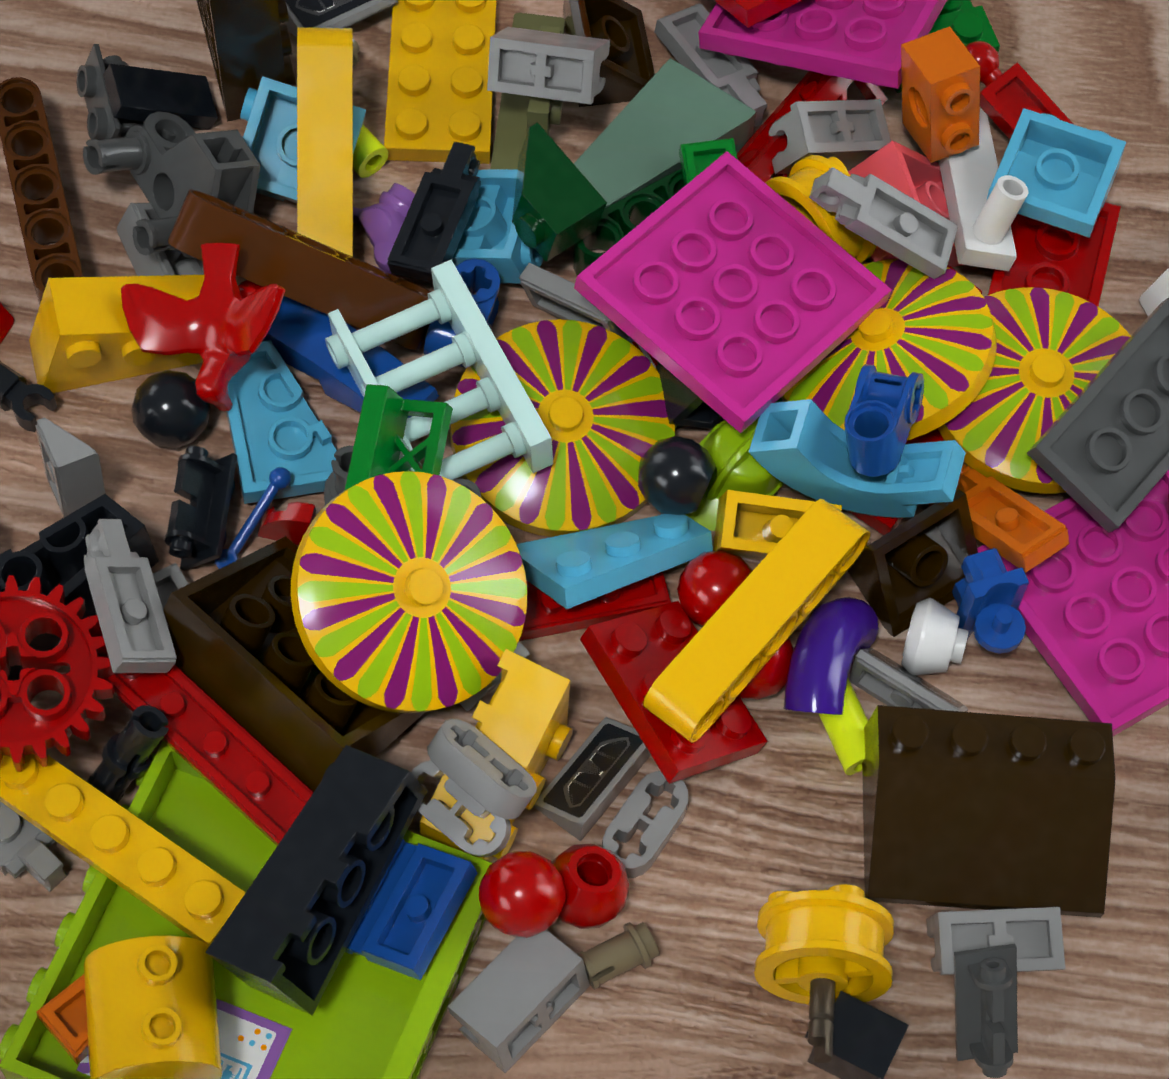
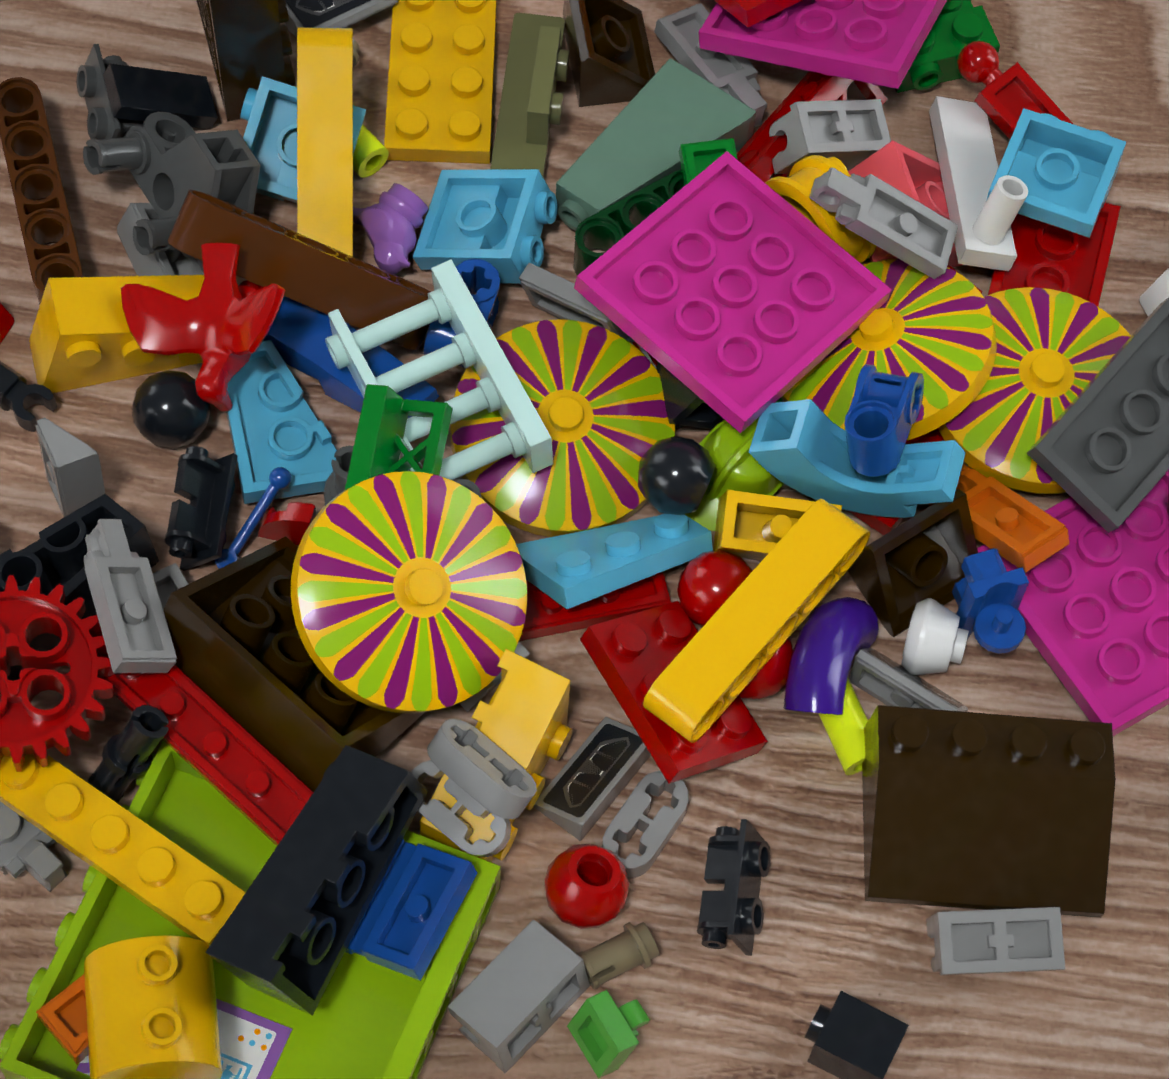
black hinge [387,142,481,283] -> none
red piece [479,851,566,938] -> none
light grey hinge [487,27,610,105] -> none
dark green slope [512,122,607,262] -> none
yellow wheel [754,884,894,1063] -> none
orange brick [901,26,980,163] -> none
dark grey hinge [954,944,1018,1078] -> none
none -> bright green tile [567,990,650,1079]
none -> black hinge [697,819,770,956]

